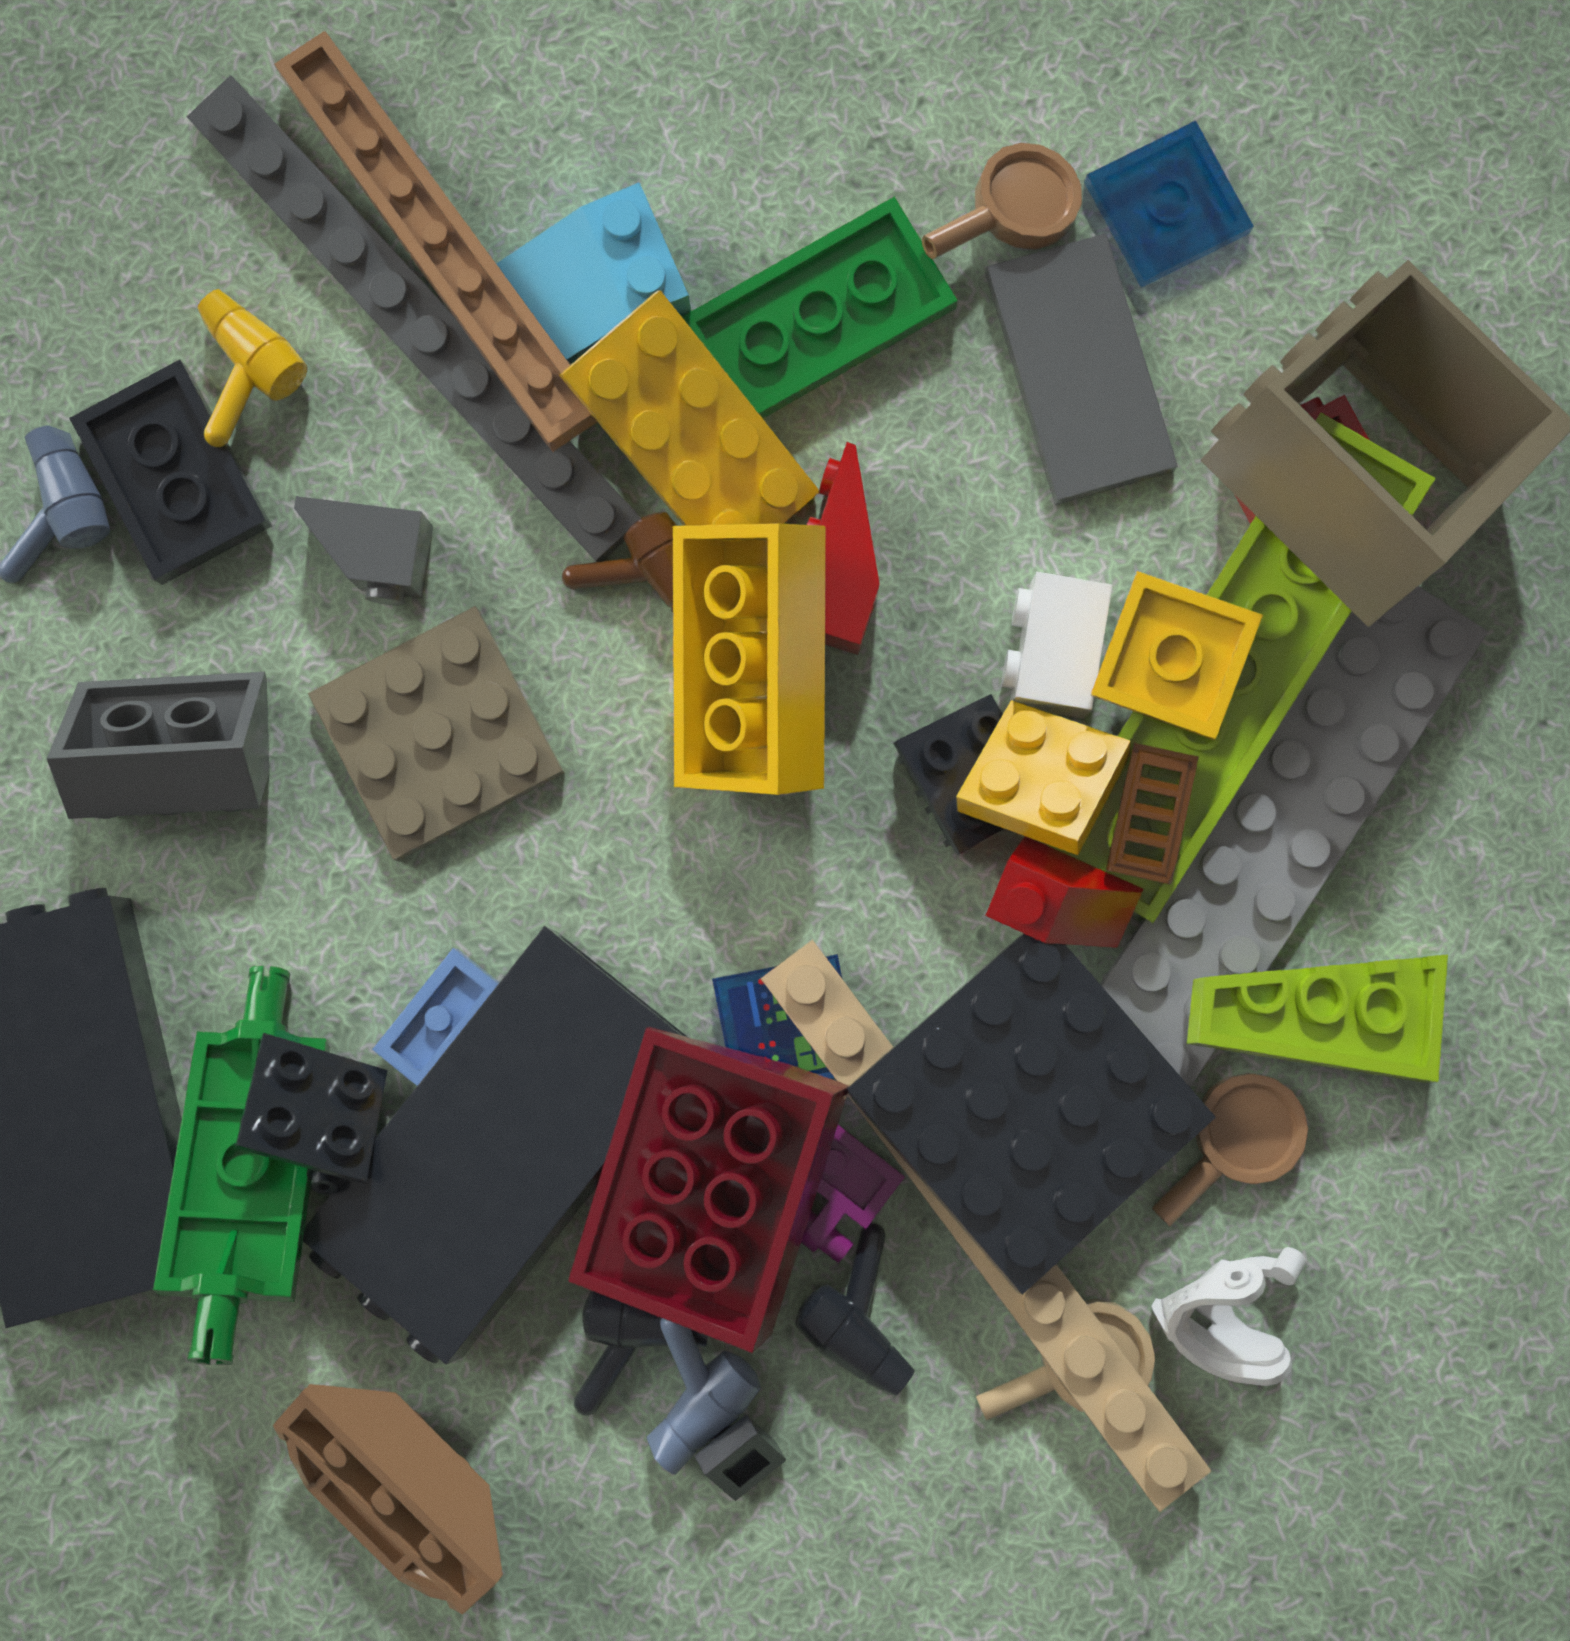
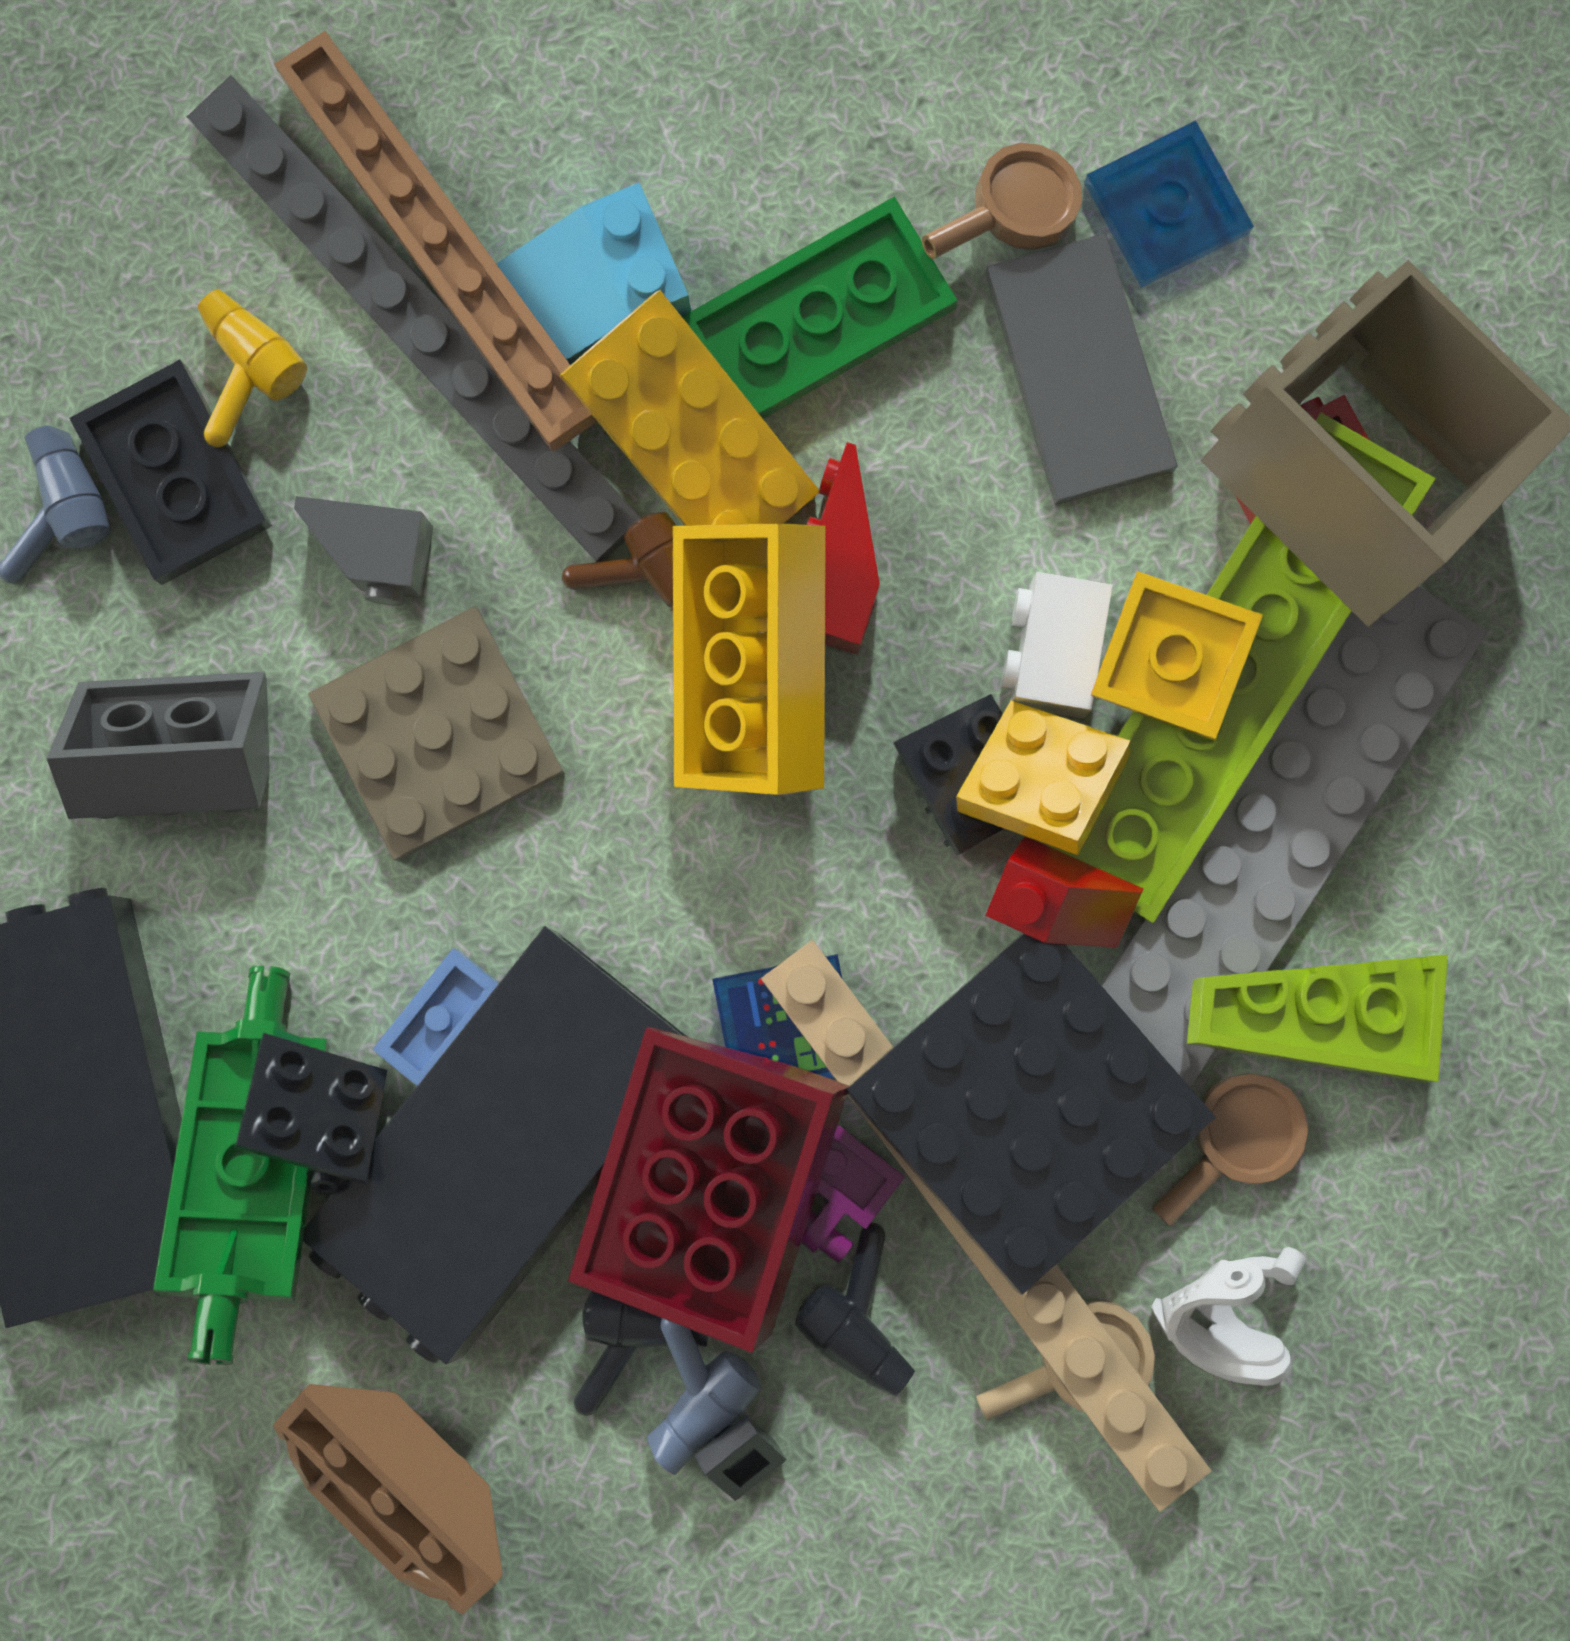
reddish brown slope [1106,743,1199,885] -> none

